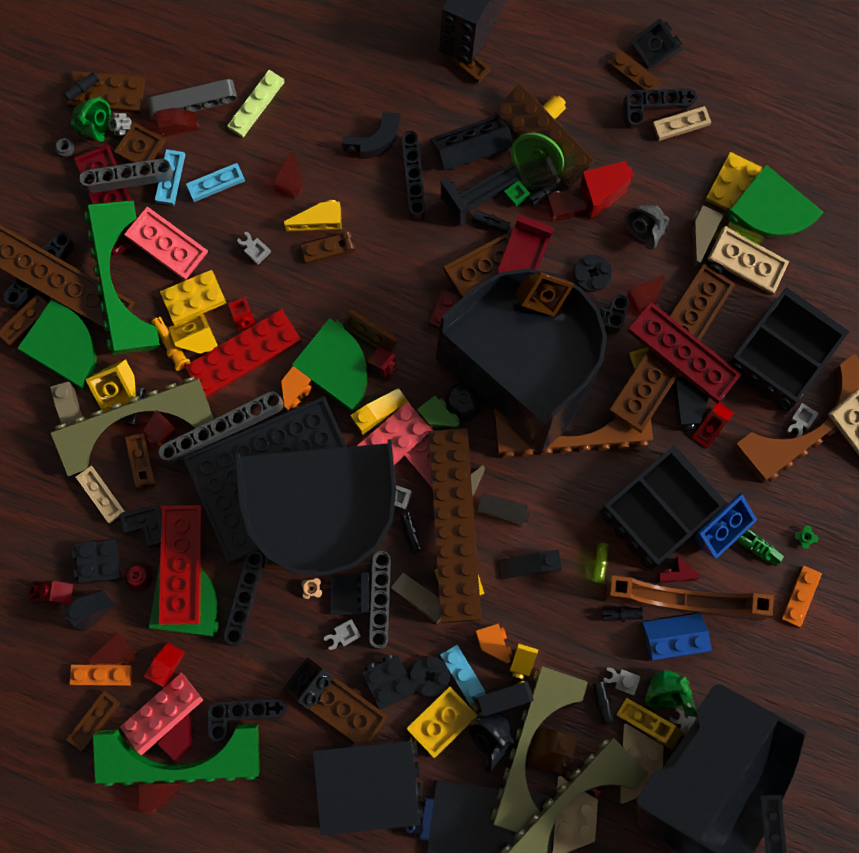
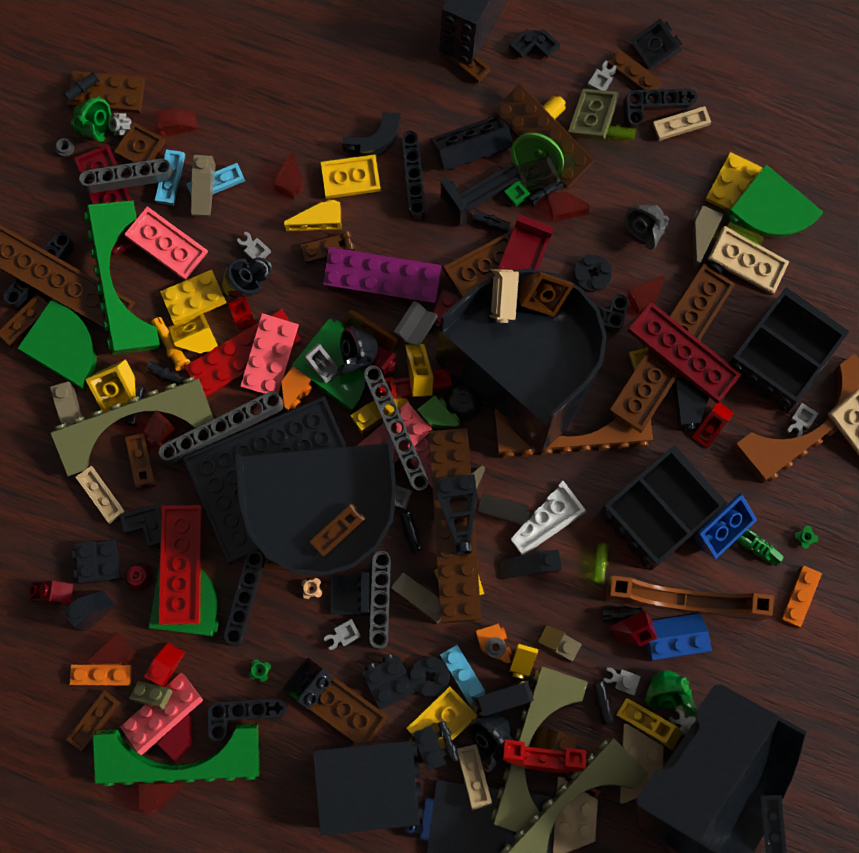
dark grey beam [147,79,237,120] -> none
yellowish green plate [227,70,284,138] -> none
red slope [580,161,633,219] -> none
dark red slope [657,556,700,583] -> none
none -> olive plate [129,681,172,710]
none -> black pin [145,361,185,386]
none -> dark tan slope [191,155,216,217]
none -> black head [221,257,272,298]
none -> coral plate [240,313,299,394]
none -> green plate [249,660,271,682]
none -> light grey slope [304,343,338,383]
none -> reddish brown plate [310,503,366,557]
none -> yellow plate [321,155,381,199]
none -> magenta brick [323,247,442,303]
none -> black head [337,326,378,376]
none -> dark grey beam [364,366,429,491]
none -> red slope [374,369,452,399]
none -> light grey panel [394,301,438,346]
none -> yellow slope [405,344,433,397]
none -> black plate [413,721,459,771]
none -> black plate [435,474,477,555]
none -> tan plate [457,744,492,810]
none -> dark grey plate [486,637,506,658]
none -> tan window [490,269,519,323]
none -> red slope [503,739,586,772]
none -> black plate [509,29,560,59]
none -> white wing [511,481,586,555]
none -> dark tan slope [537,625,582,662]
none -> olive plate [568,89,619,140]
none -> light grey plate [587,61,616,91]
none -> clear neon green pin [606,124,636,140]
none -> dark red slope [609,610,657,647]

